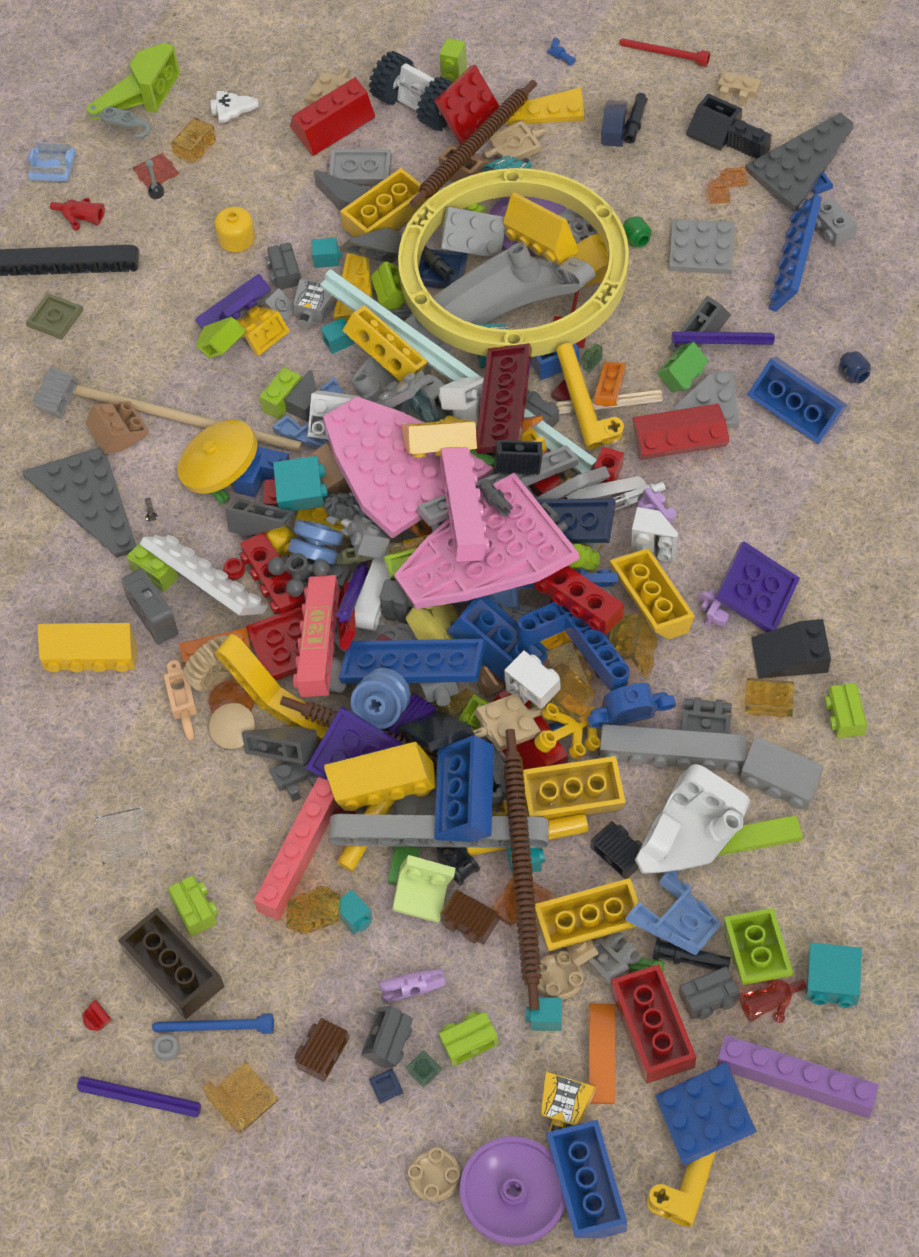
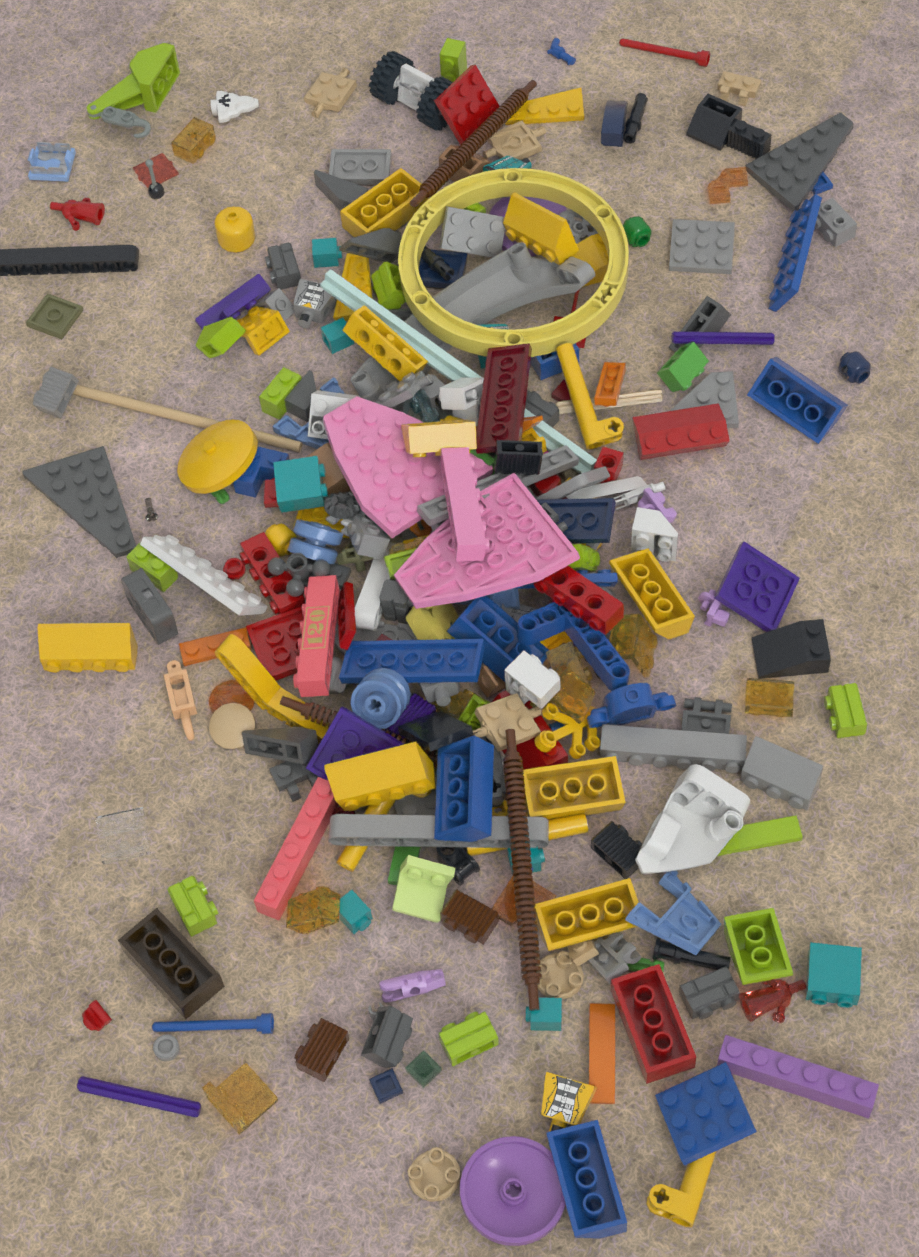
medium nougat slope [86,401,149,454] -> none
tan gear [183,635,231,692] -> none
dark grey slope [225,498,295,536] -> none
red slope [290,77,376,156] -> none
dark purple axle [336,562,369,623] -> none
dark grey pin [478,479,513,516] -> none
clear green plate [582,343,603,373] -> none

